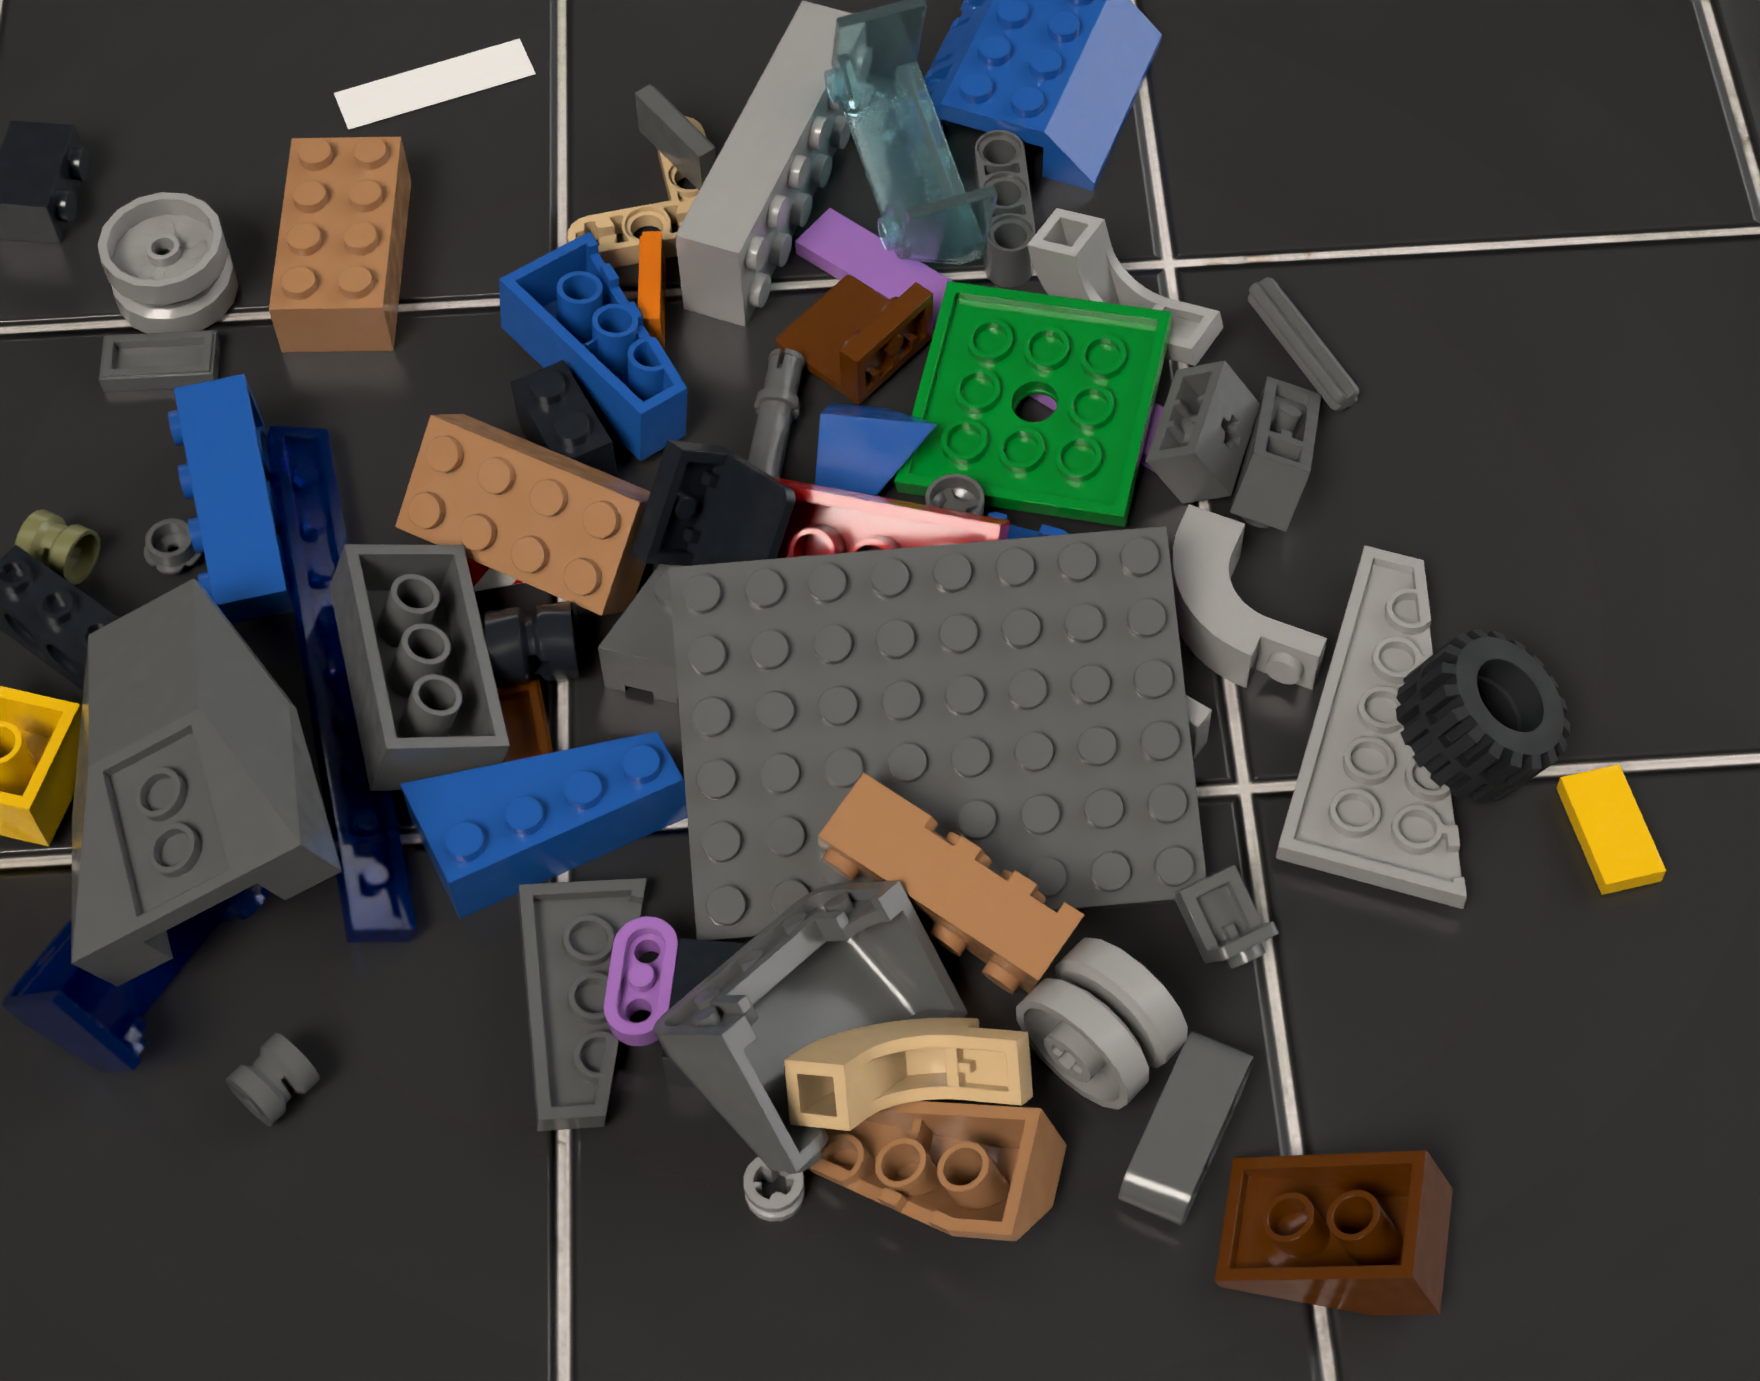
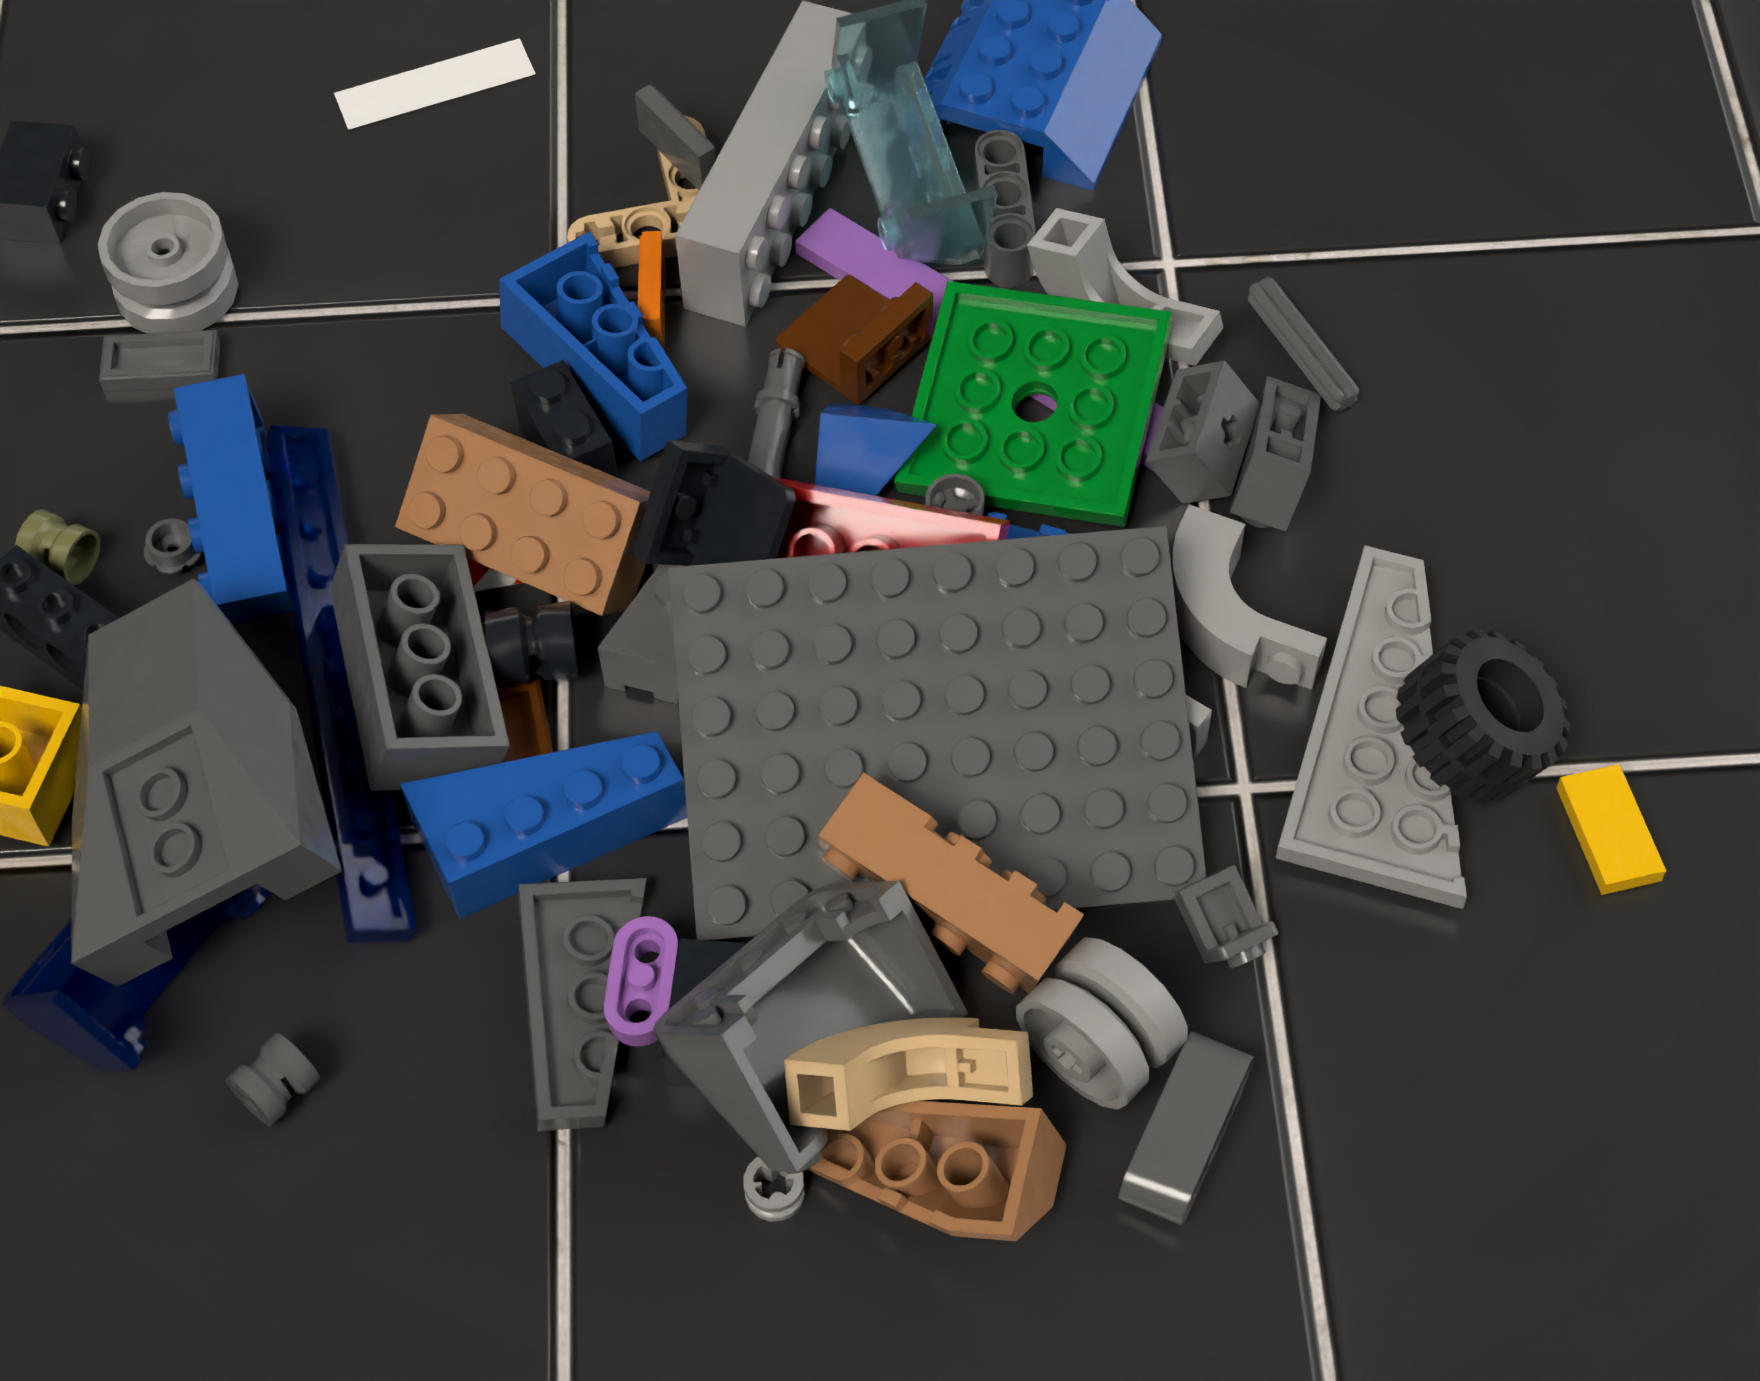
medium nougat brick [269,136,411,353] -> none
reddish brown slope [1215,1150,1453,1316] -> none

